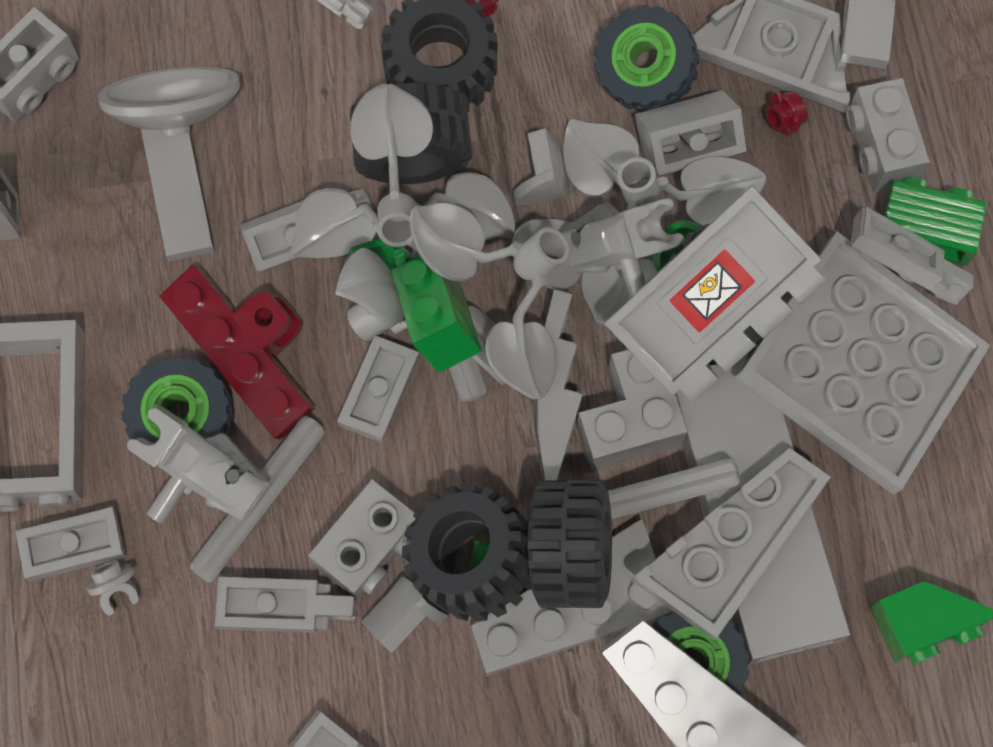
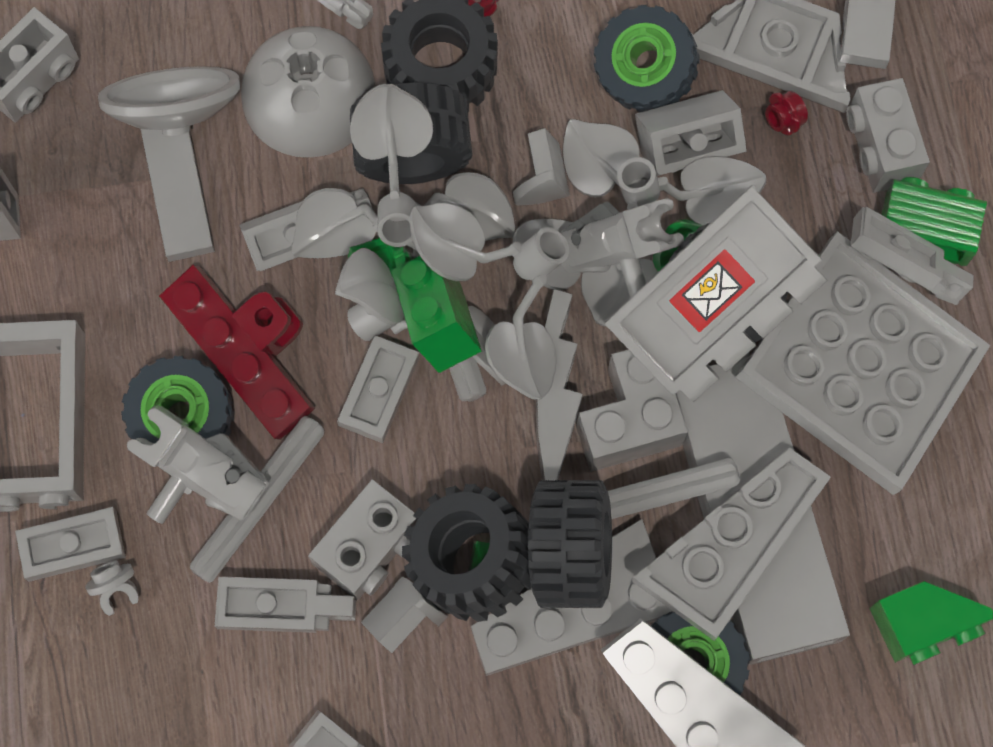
none -> light grey piece [241,26,376,157]

